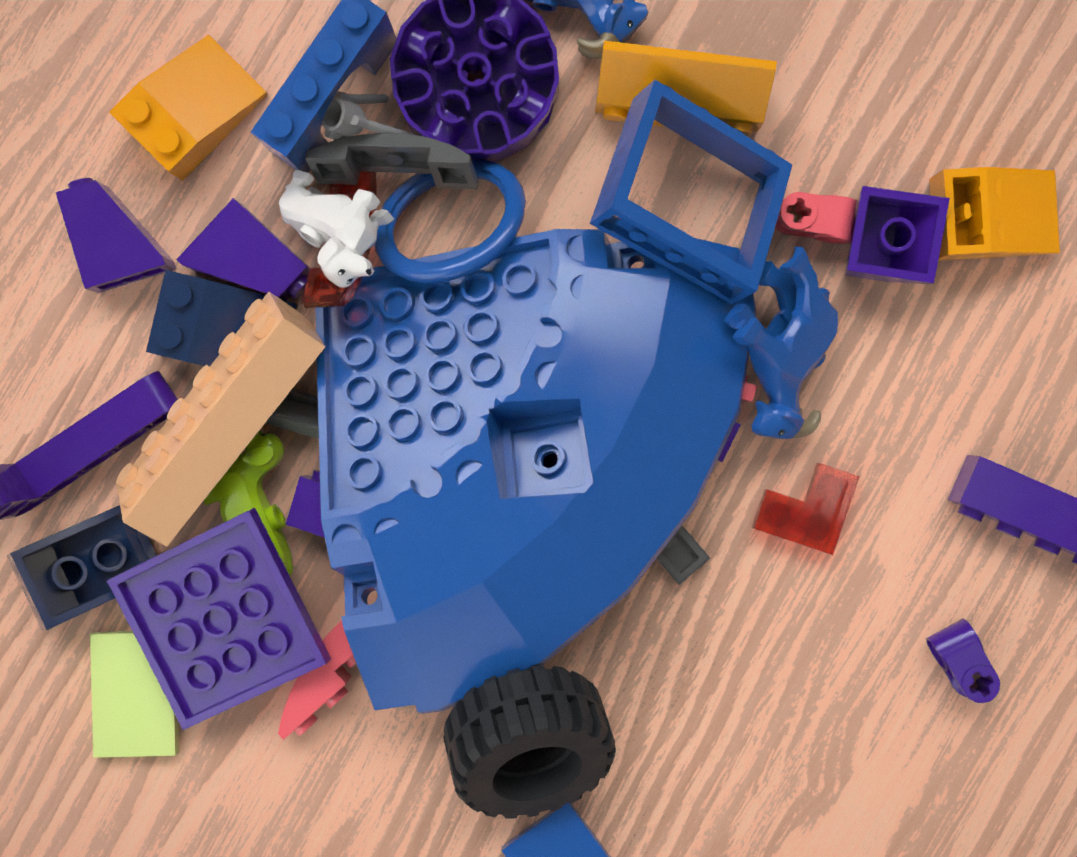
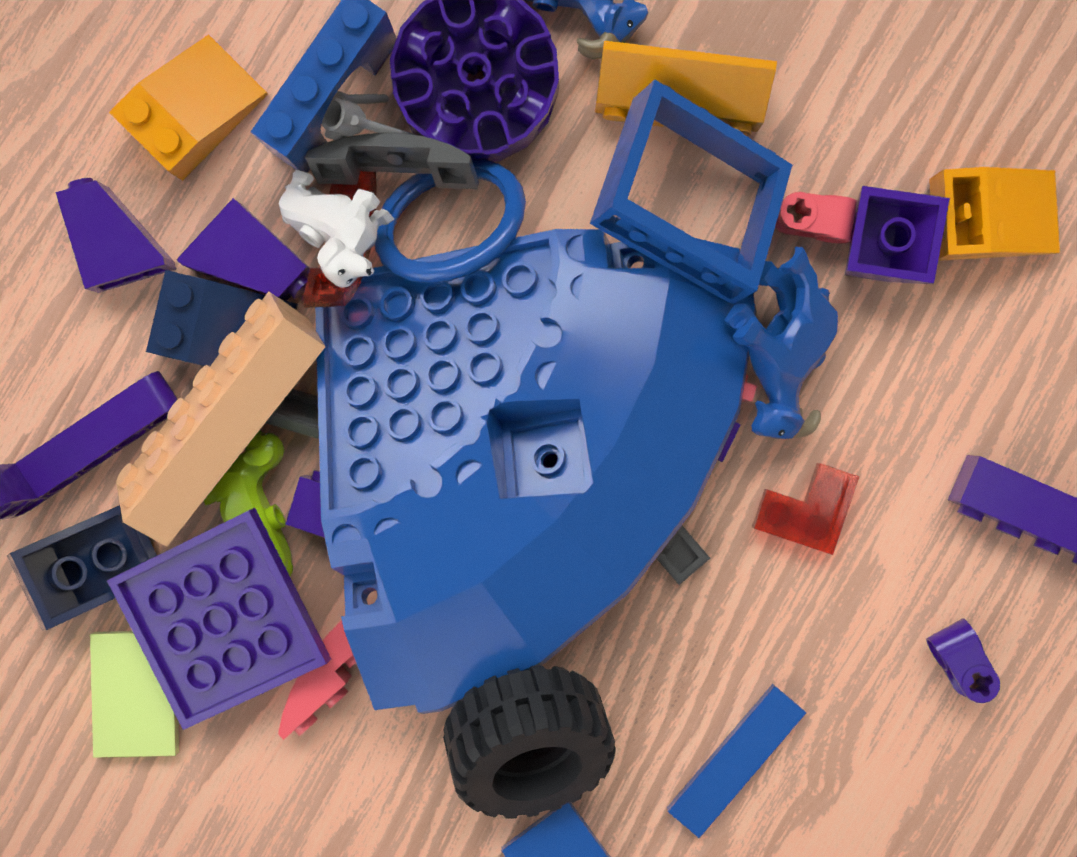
none -> blue tile [667,683,806,838]

